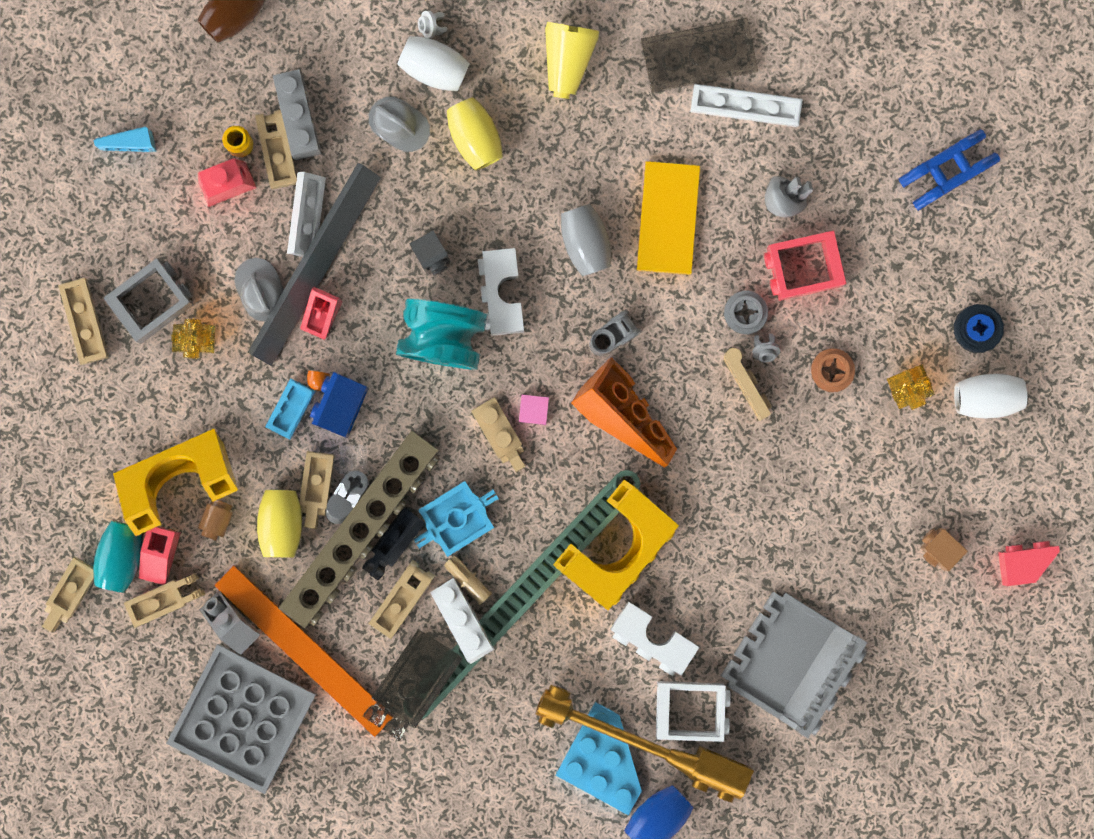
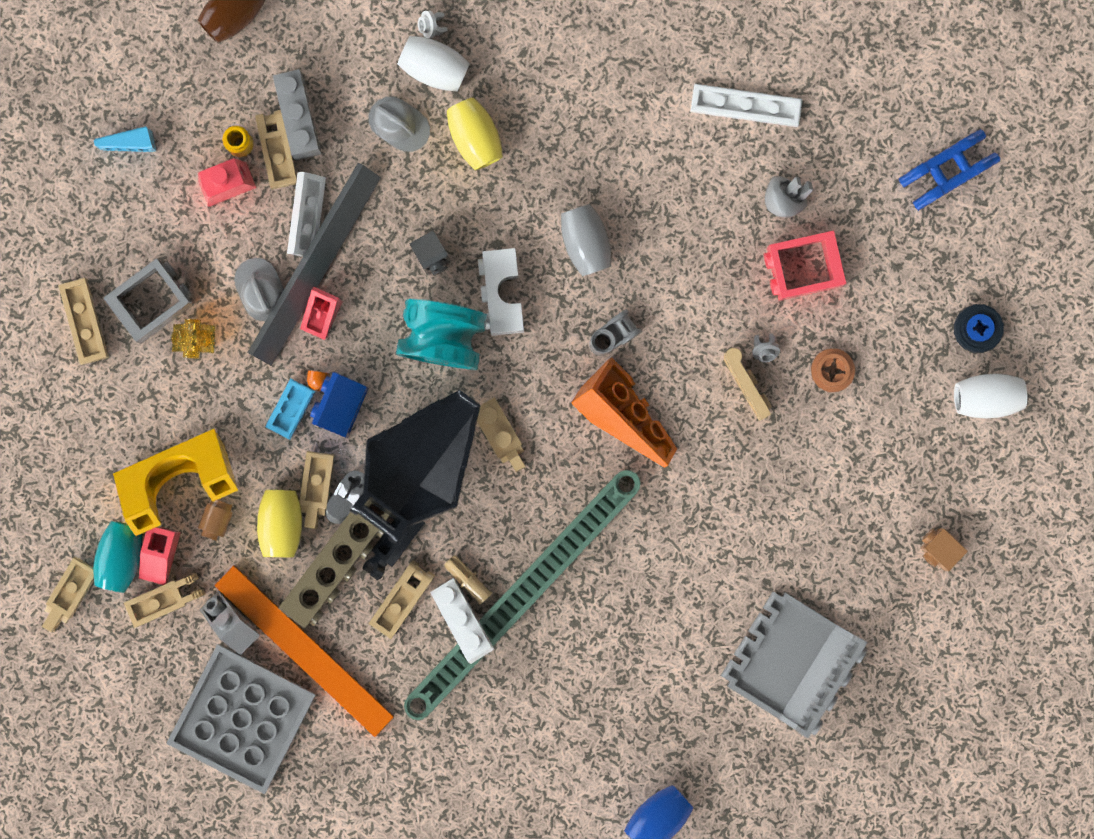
clear smoke tile [363,629,463,741] -> none
medium azure plate [414,481,499,557] -> none
bright pink tile [519,395,549,425] -> none
pearl gold bar [535,684,754,803] -> none
light yellow cone [545,22,599,99] -> none
yellow arch [553,480,679,611] -> none
medium azure plate [556,702,642,815] -> none
white arch [610,601,699,676] -> none
yellow tile [636,161,700,275] -> none
clear smoke tile [641,18,758,93] -> none
white window [656,681,730,742] -> none
light grey gear [724,291,768,335] -> none
clear yellow brick [887,364,935,410] -> none
coral slope [998,541,1060,586] -> none
none -> black windscreen [350,390,480,544]

